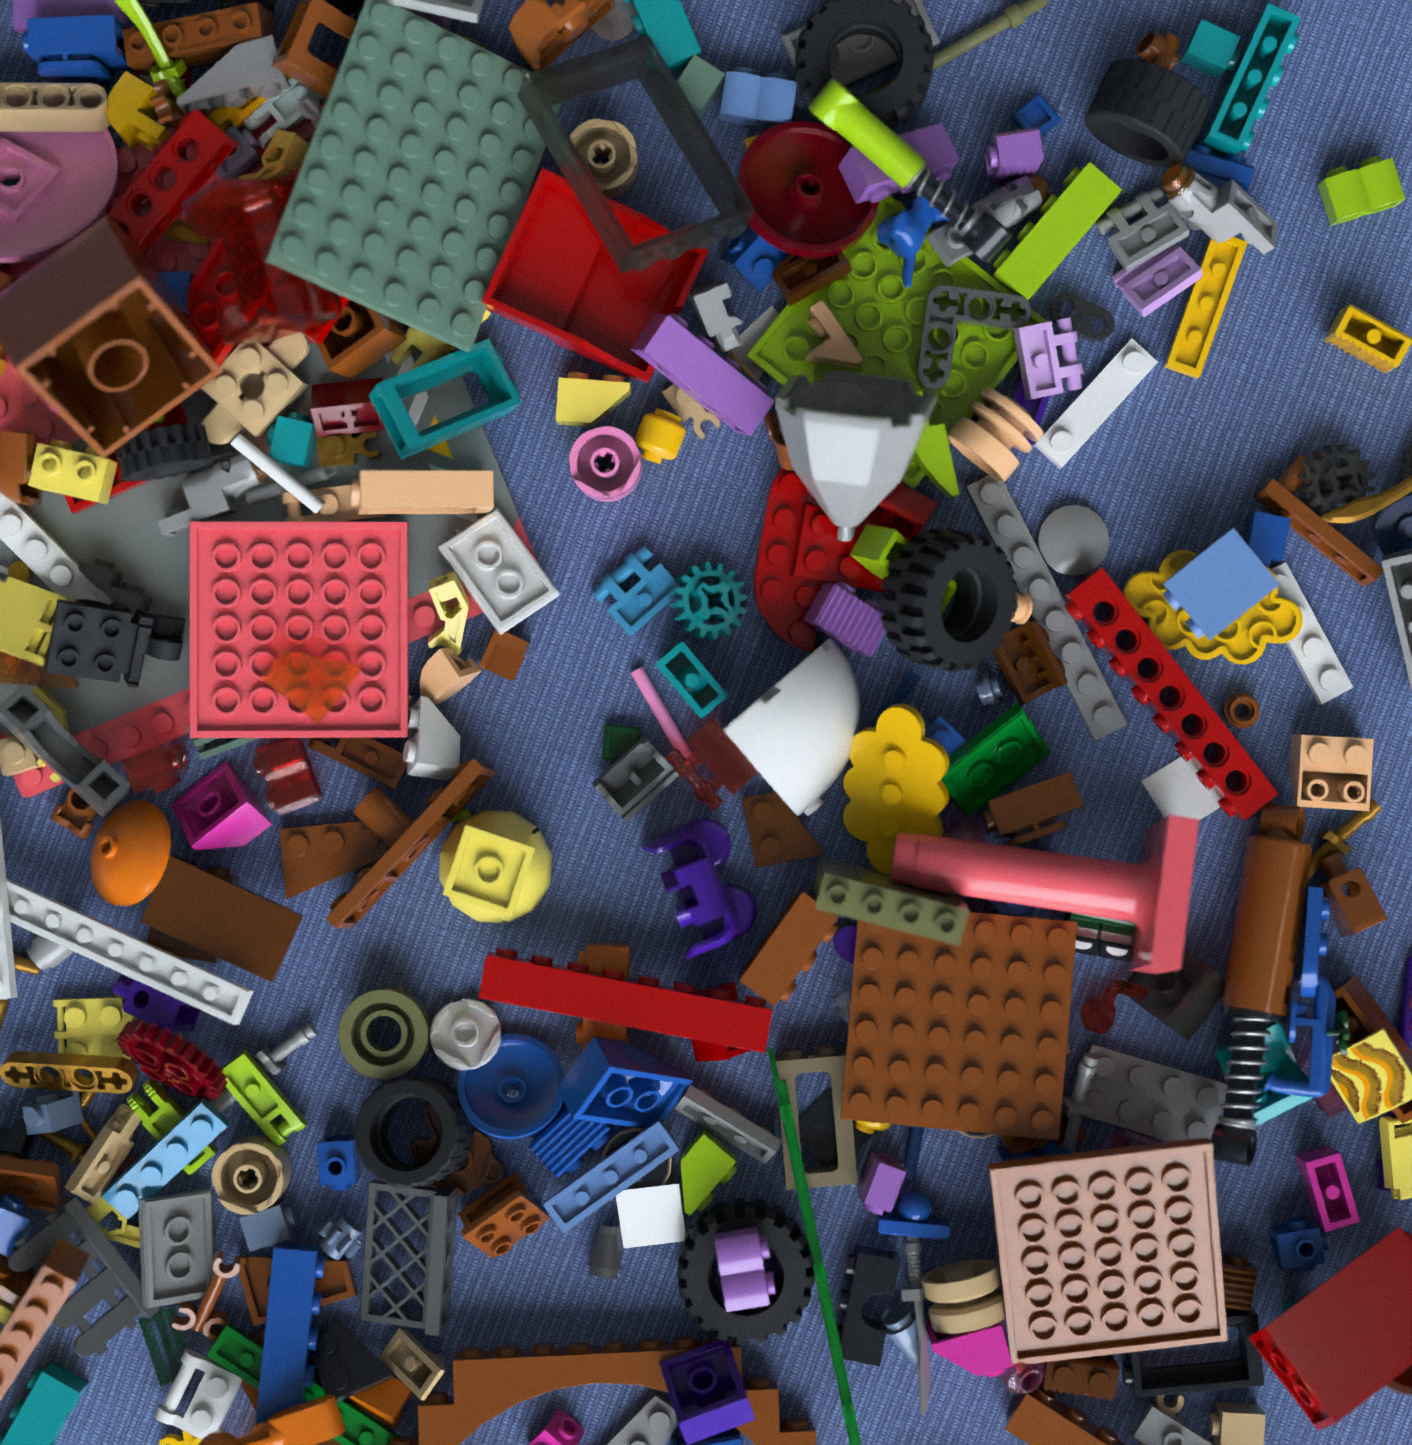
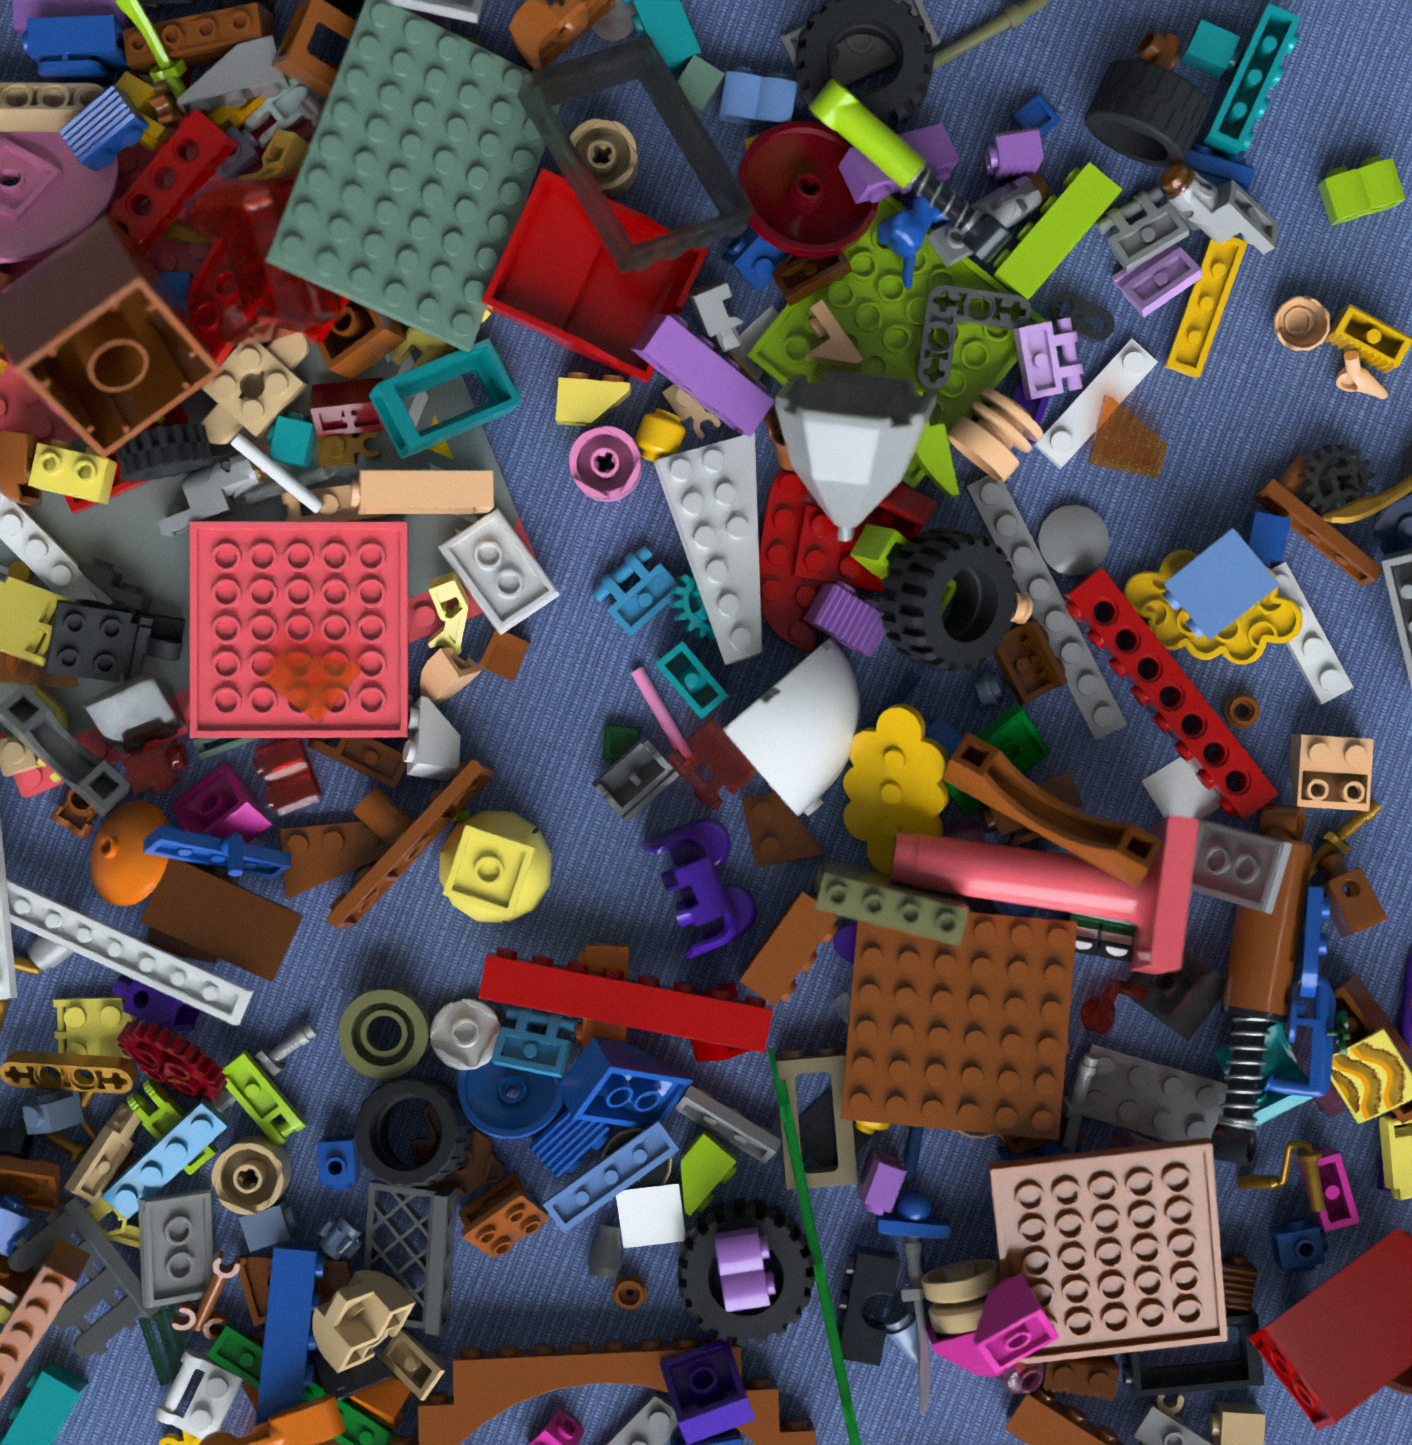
none -> blue brick [58,84,149,172]
none -> clear smoke slope [83,672,187,755]
none -> blue plate [143,825,291,879]
none -> tan brick [312,1270,416,1373]
none -> dark azure plate [492,1006,578,1078]
none -> dark orange plate [612,1275,648,1310]
none -> white wing [654,432,762,665]
none -> dark orange arch [943,732,1165,889]
none -> dark pink slope [973,1273,1059,1373]
none -> clear orange wing [1088,395,1168,479]
none -> light grey tile [1191,818,1292,914]
none -> pearl gold piece [1237,1140,1325,1212]
none -> light nougat hair [1273,296,1330,351]
none -> light nougat animal [1336,350,1388,399]

